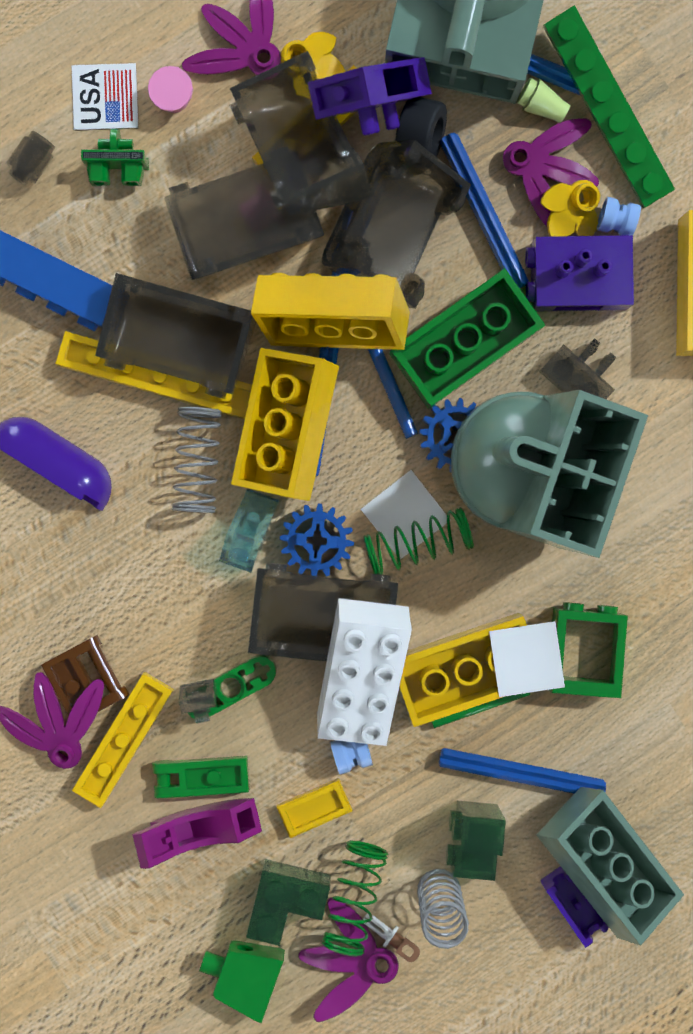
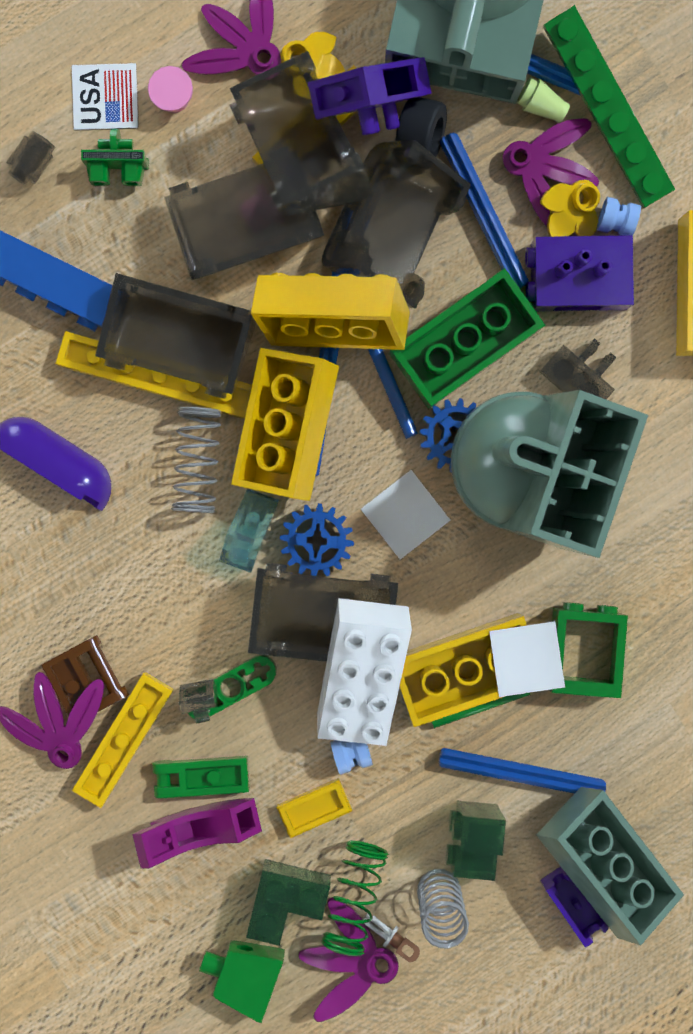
green piece [363,507,474,577] -> none

